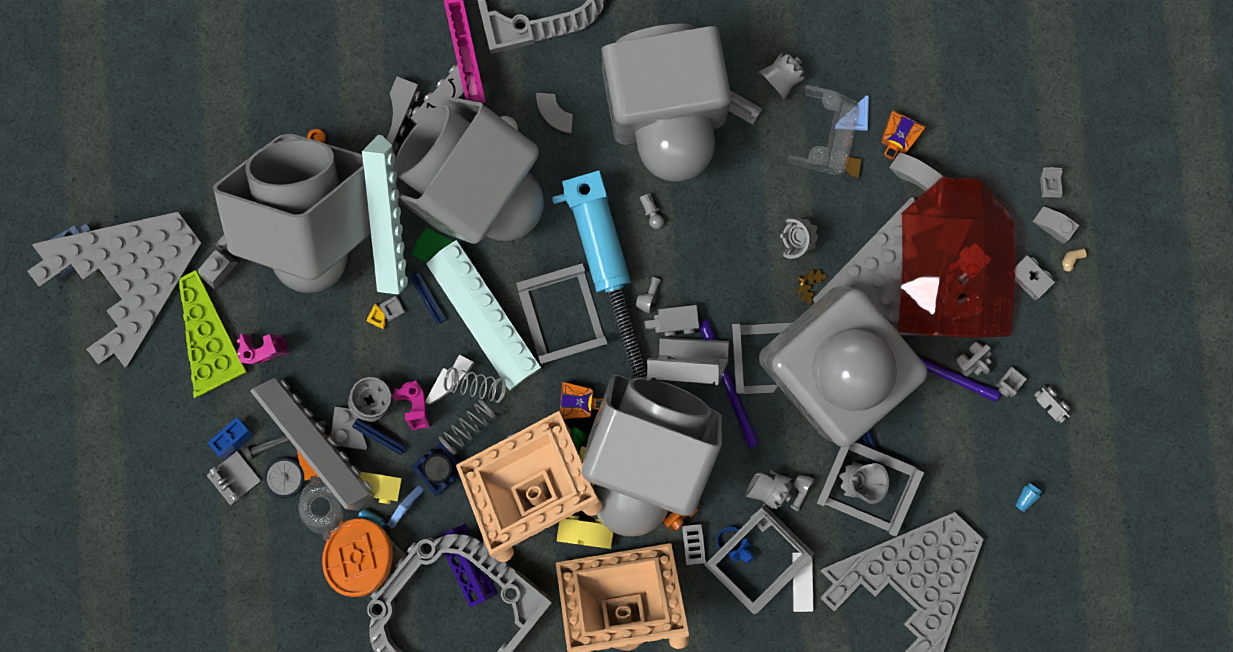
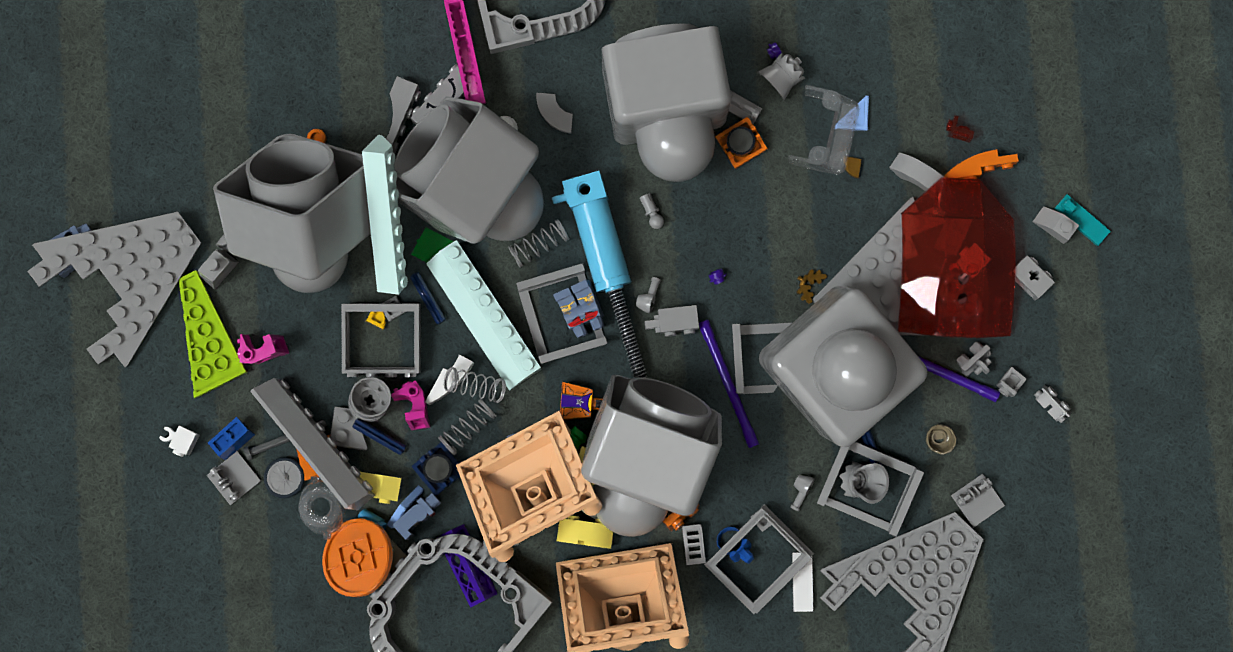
light grey piece [647,337,729,385] -> none
light grey hat [745,470,792,509] -> none
light grey hat [780,218,818,259] -> none
torso [881,111,925,160] -> none
dark azure cone [1015,483,1042,512] -> none
light grey bracket [1040,167,1063,198] -> none
tan arm [1062,248,1086,272] -> none
none -> white brick [159,426,200,457]
none -> light grey window [342,304,421,377]
none -> sand blue hips [393,493,441,540]
none -> light grey piece [508,219,569,268]
none -> sand blue hips [553,280,604,338]
none -> dark purple plate [708,269,727,285]
none -> piece [715,117,768,169]
none -> dark purple plate [766,42,782,59]
none -> dark tan hair [926,424,957,455]
none -> orange slope [944,149,1018,185]
none -> clear red bracket [946,115,974,143]
none -> light grey hinge [951,474,1005,528]
none -> teal hinge [1054,194,1111,246]

